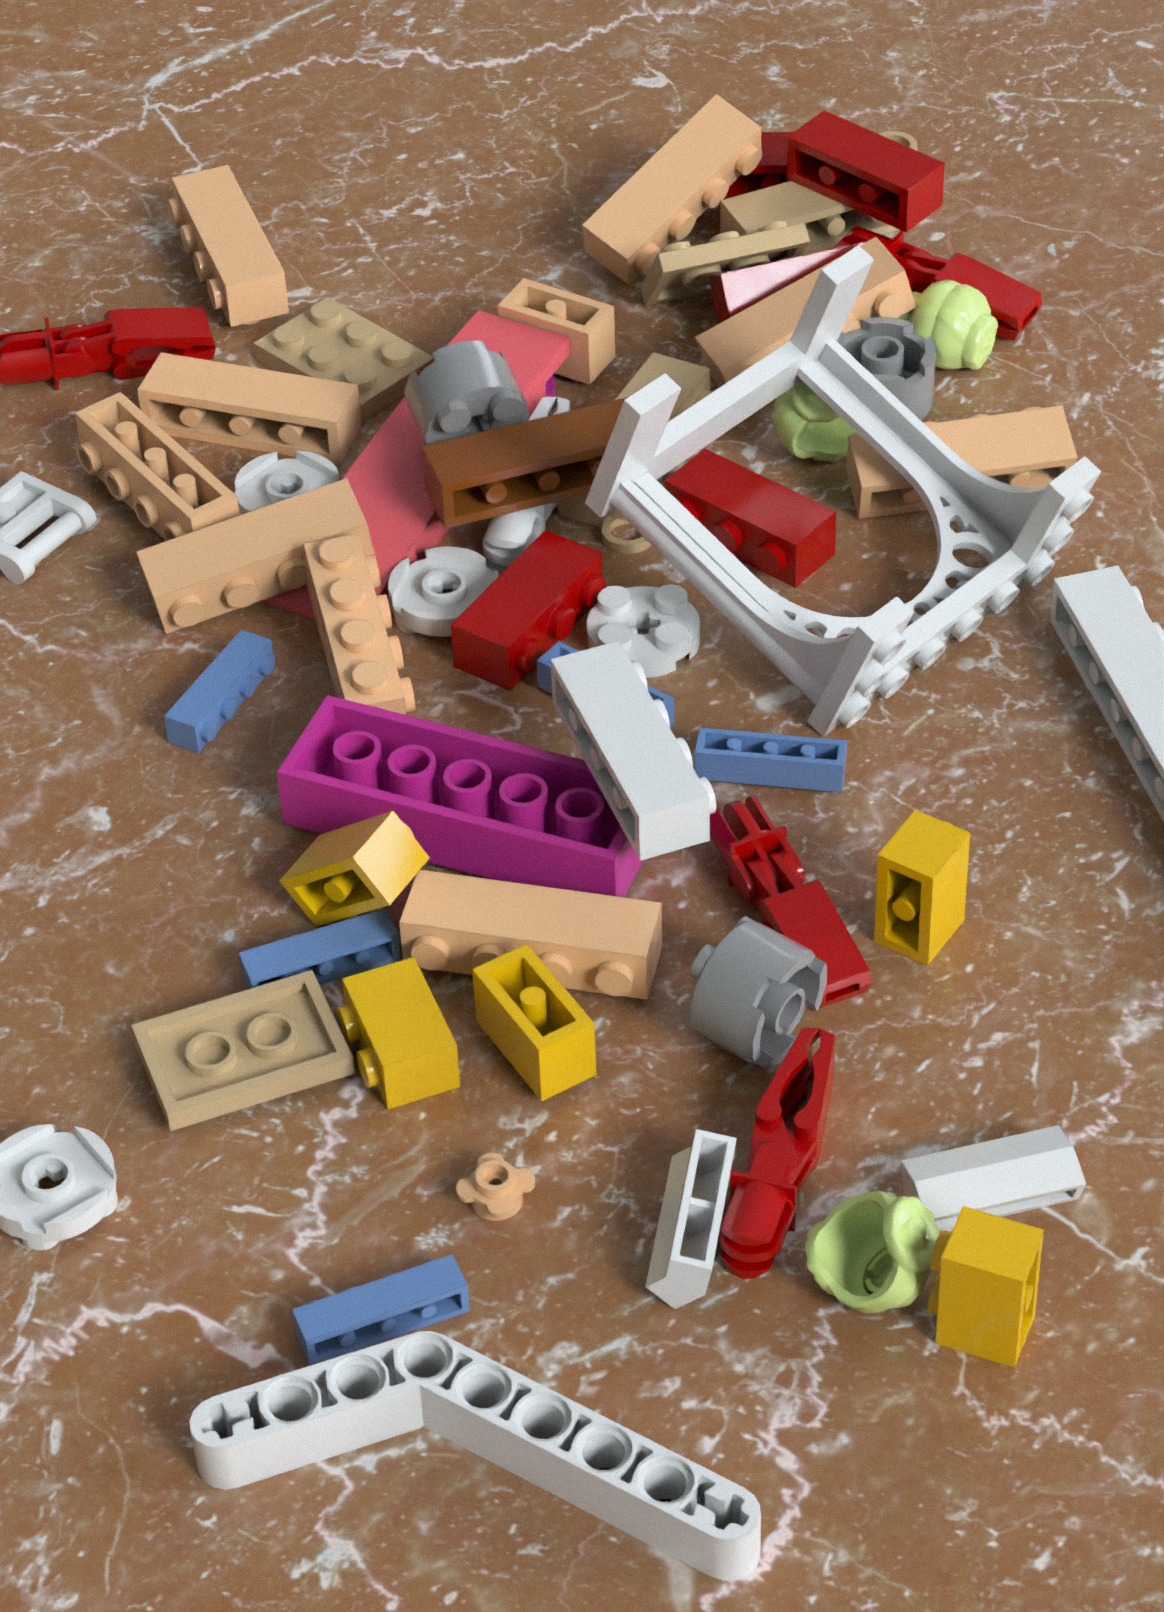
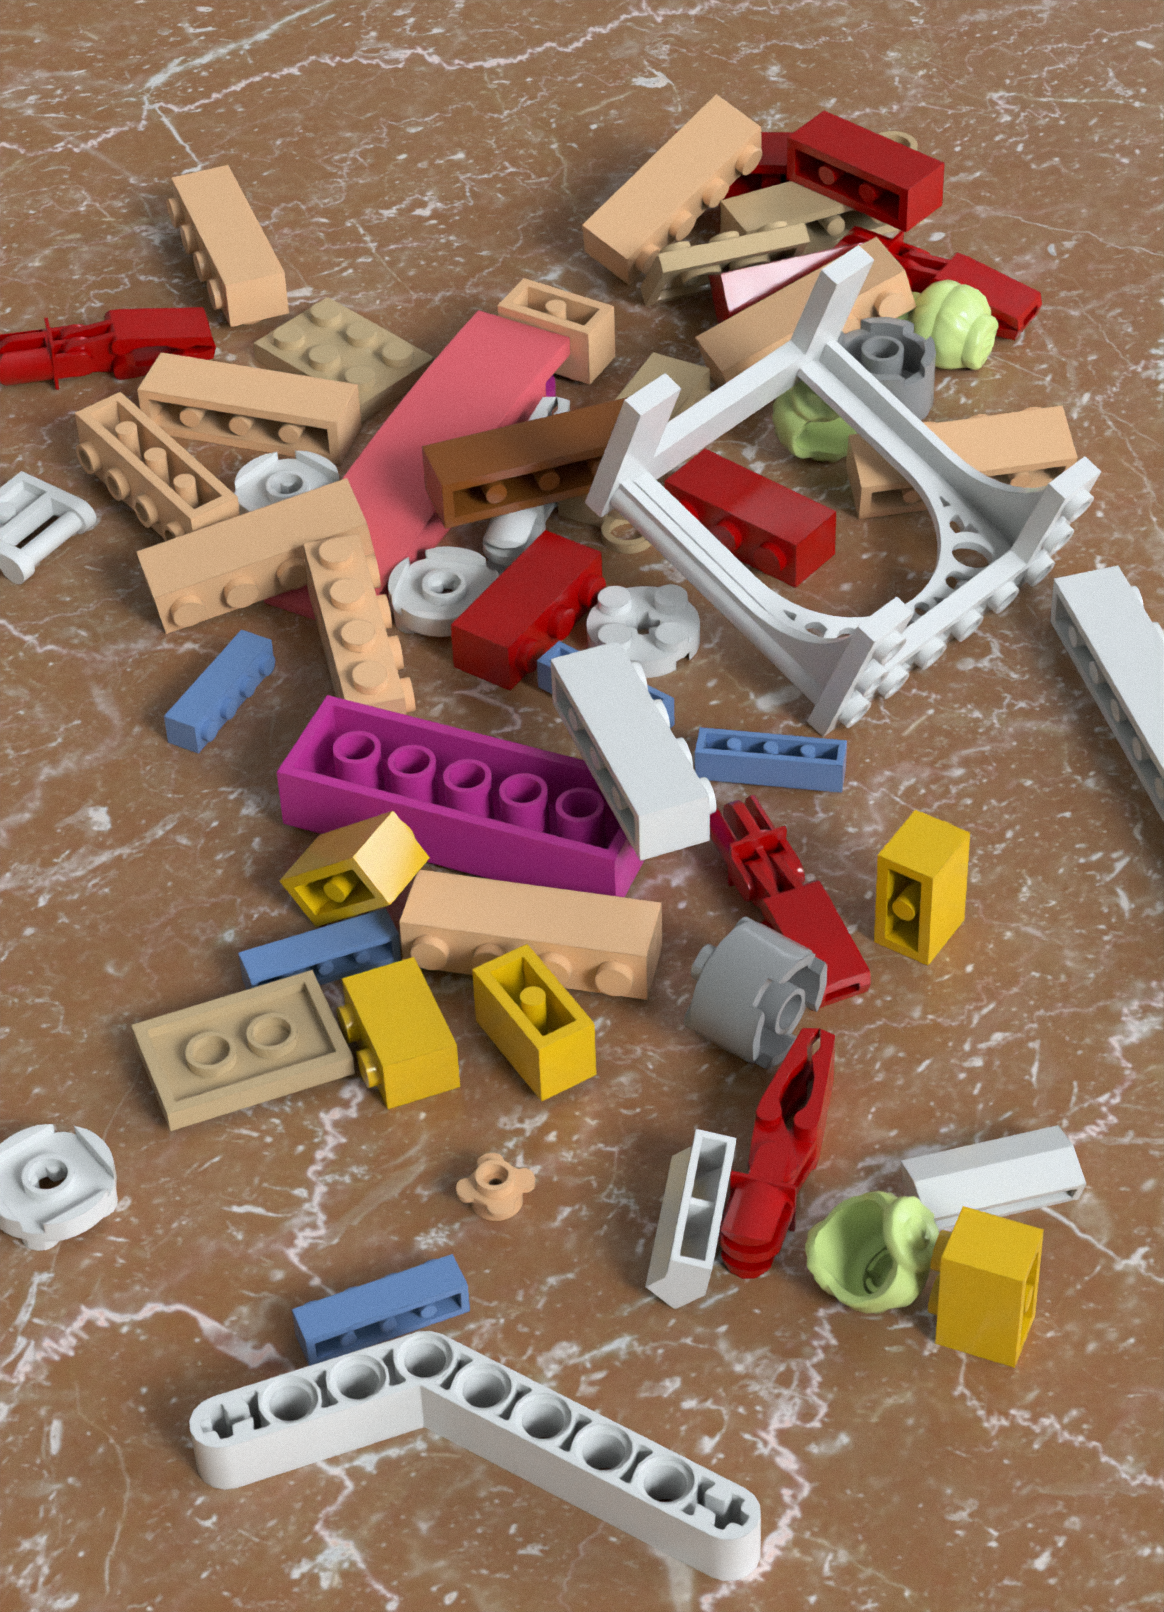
light grey brick [404,341,529,445] -> none

